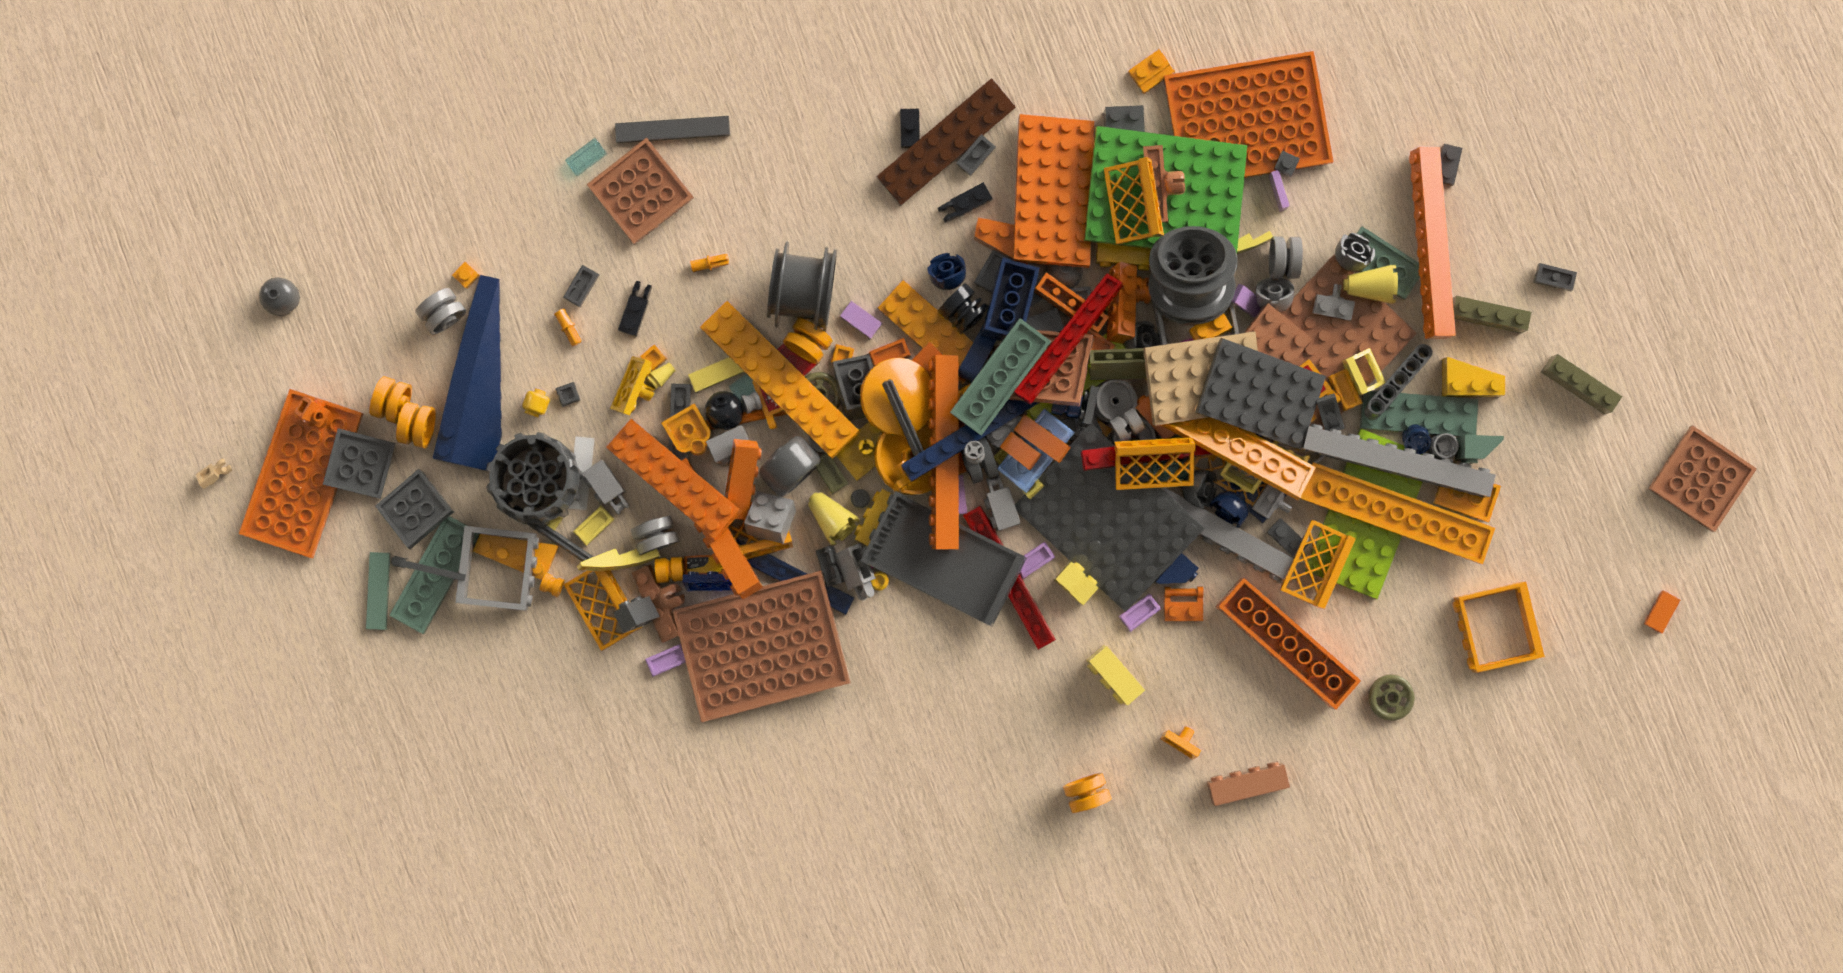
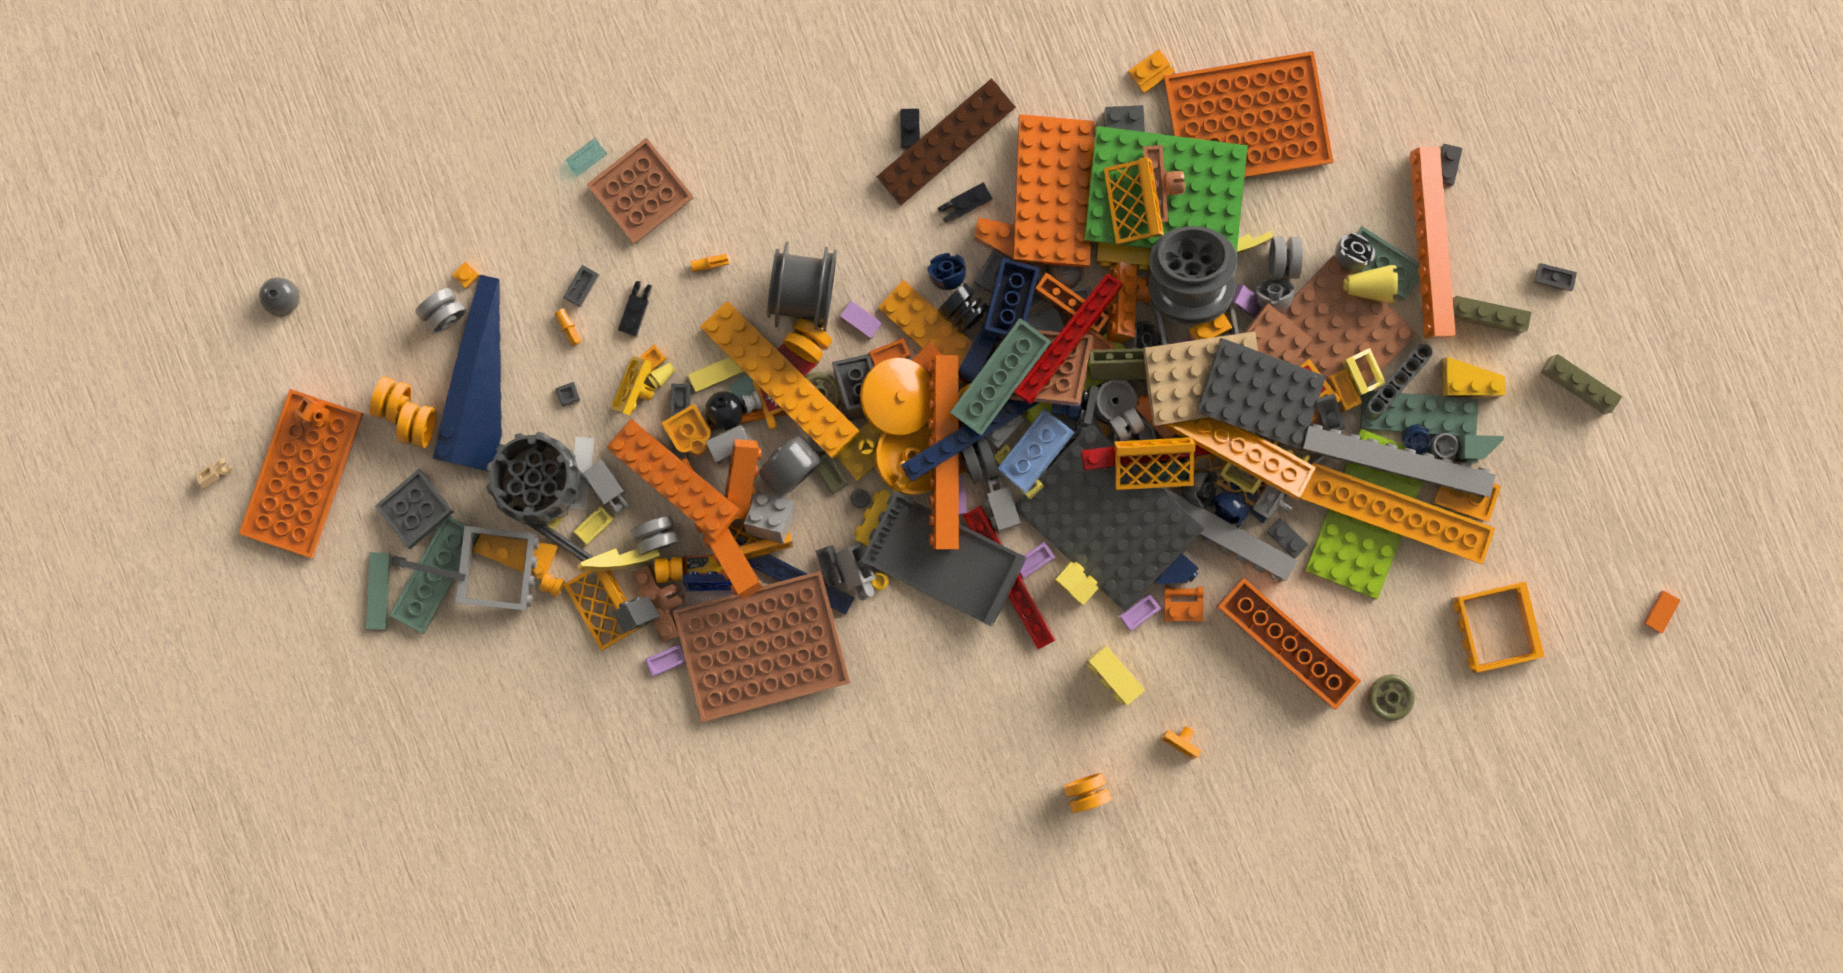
dark grey plate [323,428,396,499] -> none
yellow head [522,388,550,418] -> none
dark grey tile [615,116,730,143] -> none
light yellow cone [808,492,860,545] -> none
light orange tile [831,344,855,363] -> none
dark grey axle [882,379,924,456] -> none
dark grey plate [956,134,996,177] -> none
light grey wheel [965,441,985,464] -> none
orange tile [1000,432,1042,470] -> none
orange tile [1014,414,1071,463] -> none
nougat brick [1207,761,1290,806] -> none
lavender tile [1269,170,1289,212] -> none
dark grey plate [1274,151,1300,177] -> none
light orange fence [1280,520,1356,609] -> none
light grey plate [1312,284,1355,321] -> none
nougat plate [1648,425,1757,532] -> none

